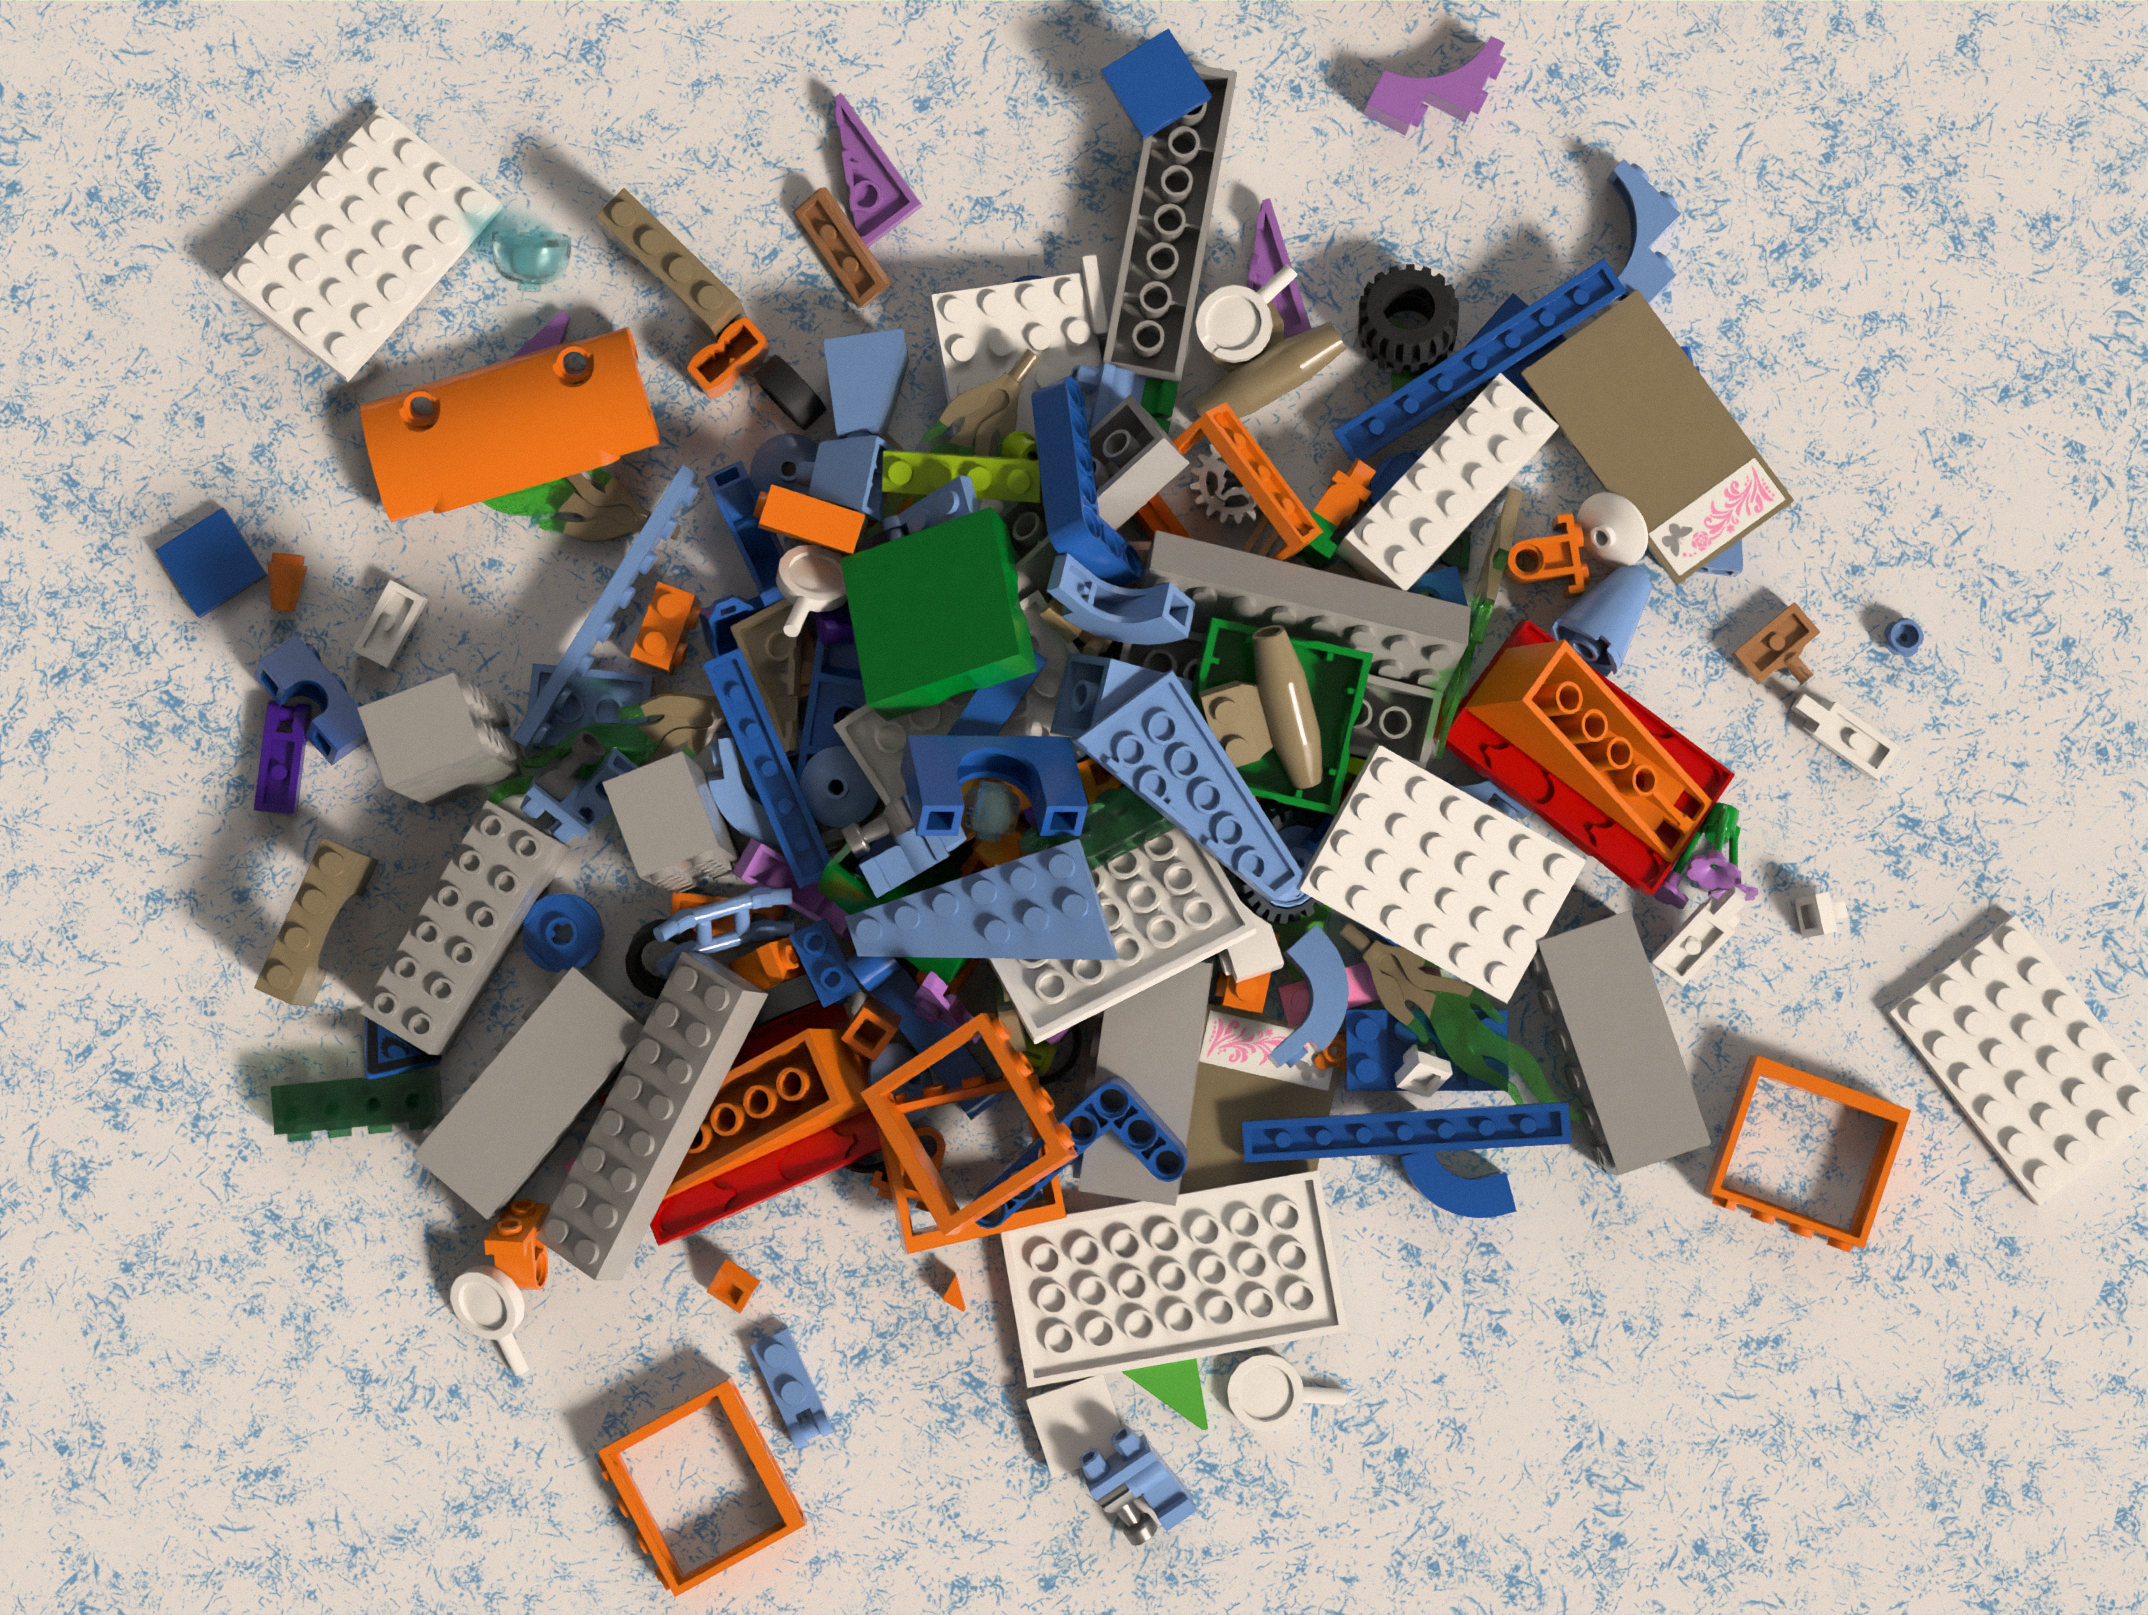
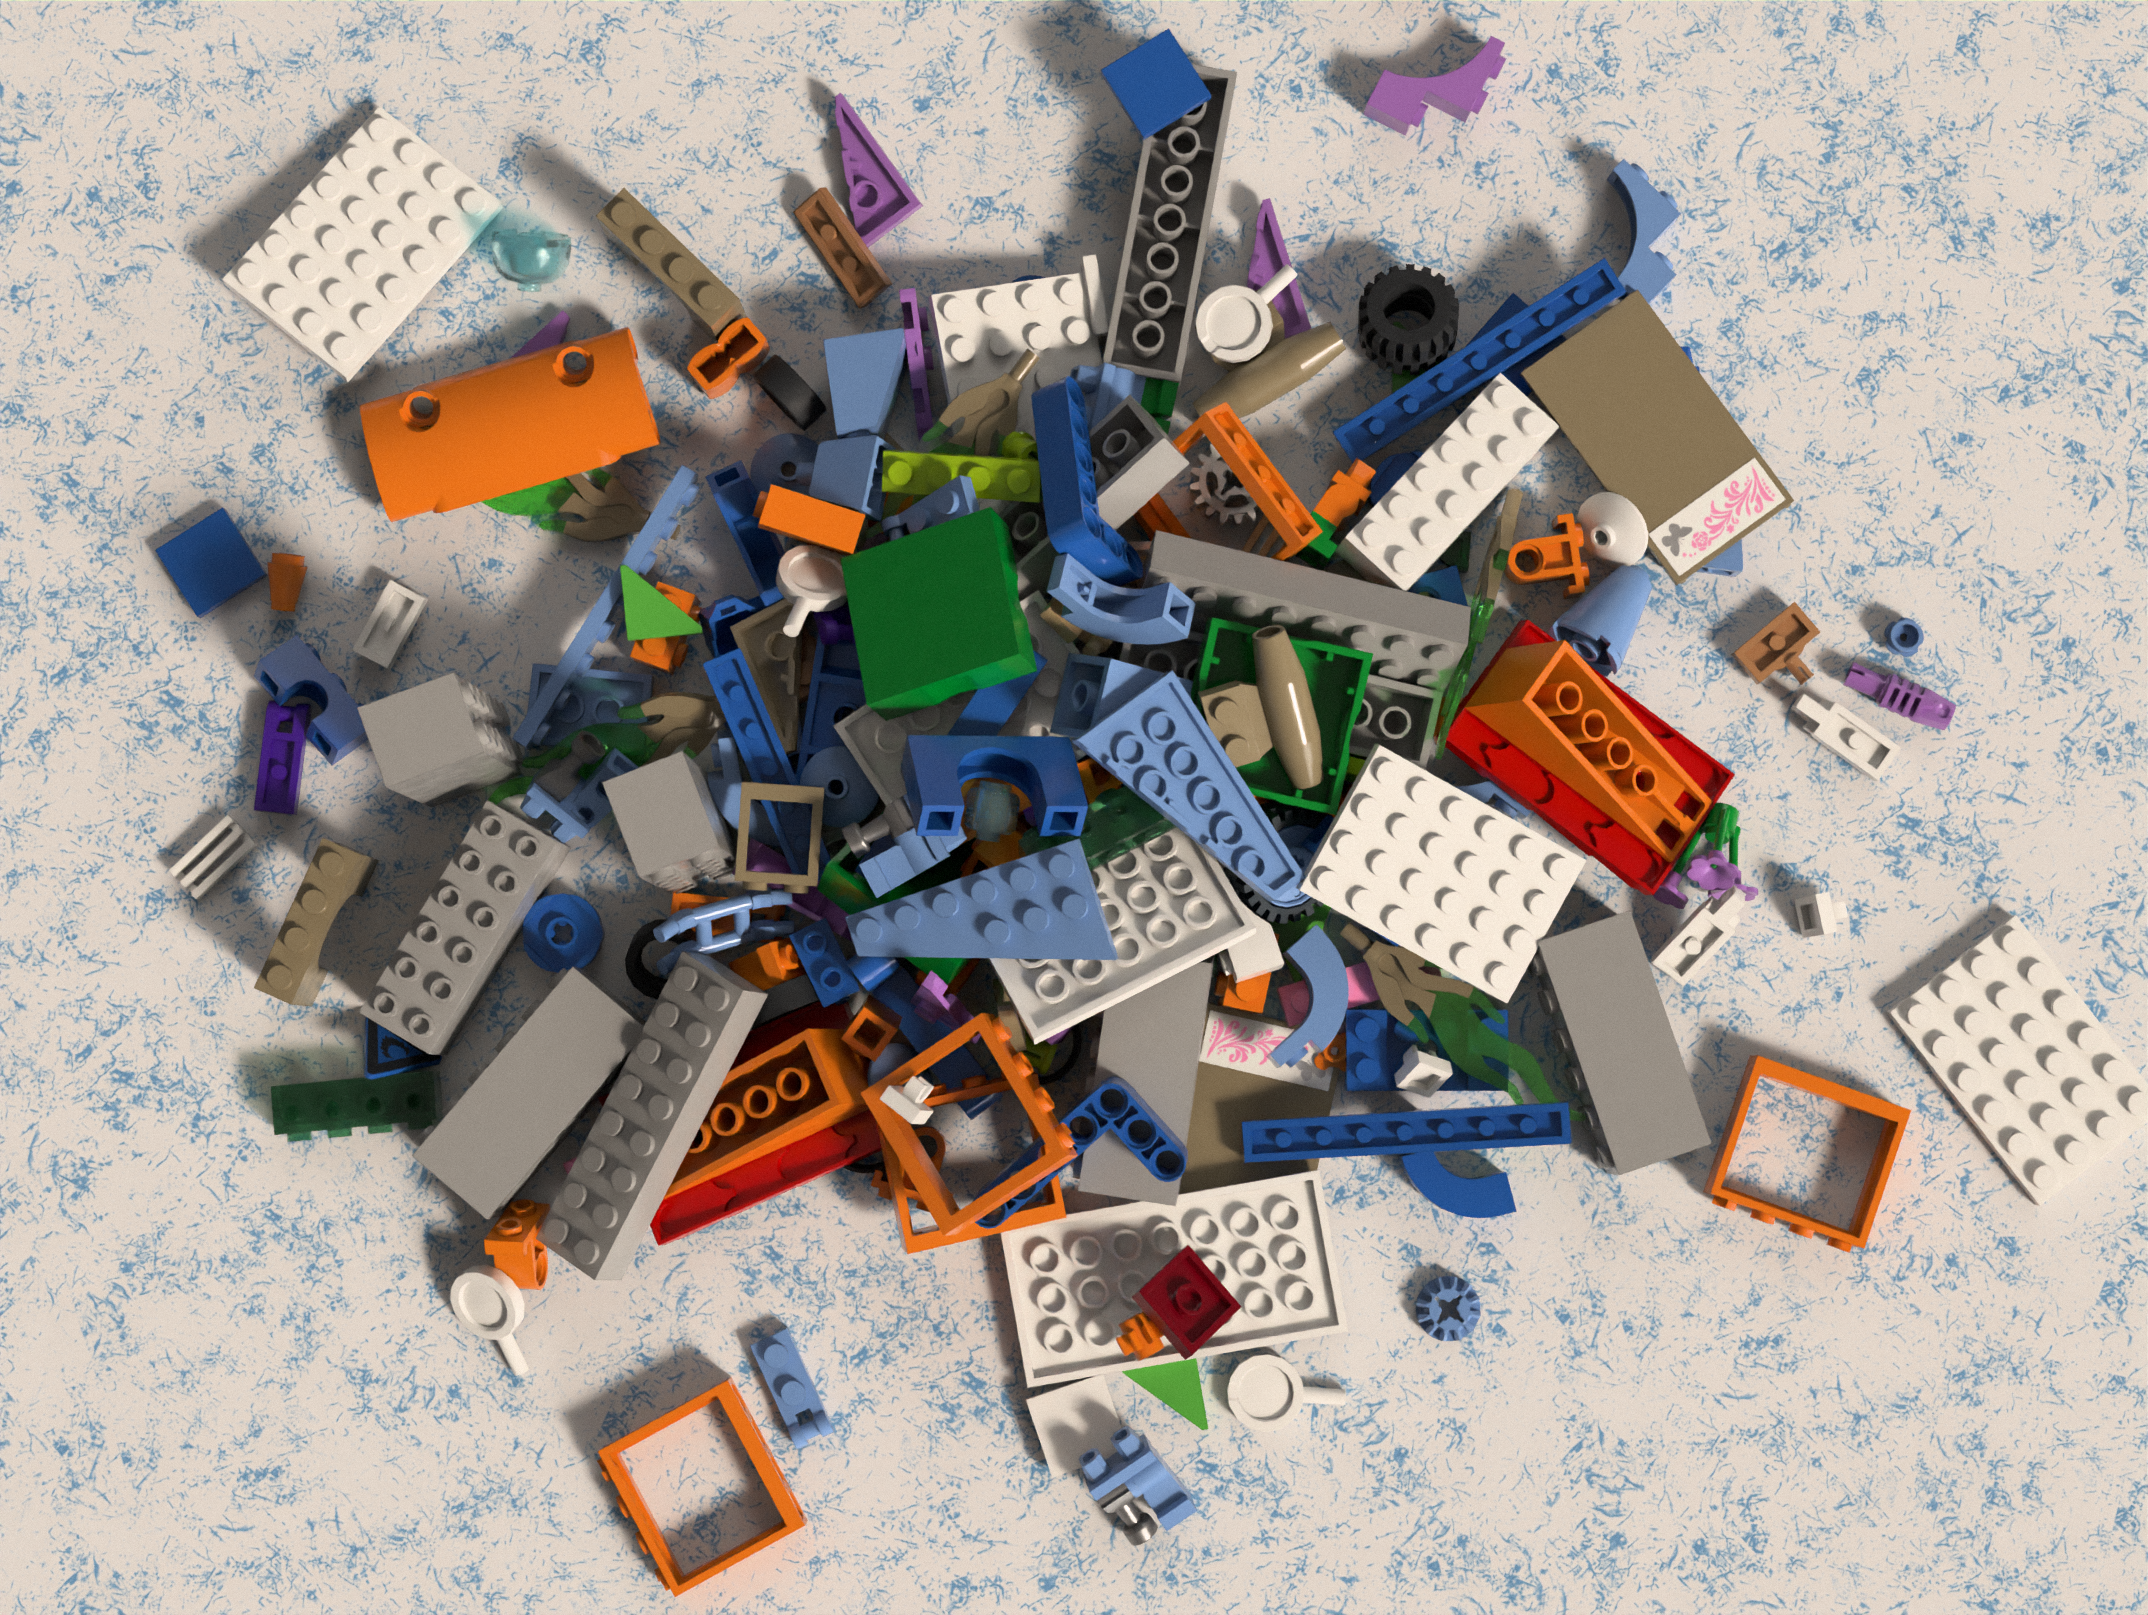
orange plate [706,1259,760,1314] -> none
orange piece [942,1274,966,1312] -> none
none -> white tile [169,815,258,900]
none -> bright green tile [620,565,703,641]
none -> dark tan window [735,781,824,893]
none -> white tile [880,1076,934,1124]
none -> medium lavender wing [899,288,934,441]
none -> orange gear [1116,1311,1165,1361]
none -> dark red plate [1132,1245,1242,1360]
none -> medium blue gear [1416,1276,1481,1341]
none -> medium lavender hinge [1843,662,1956,730]

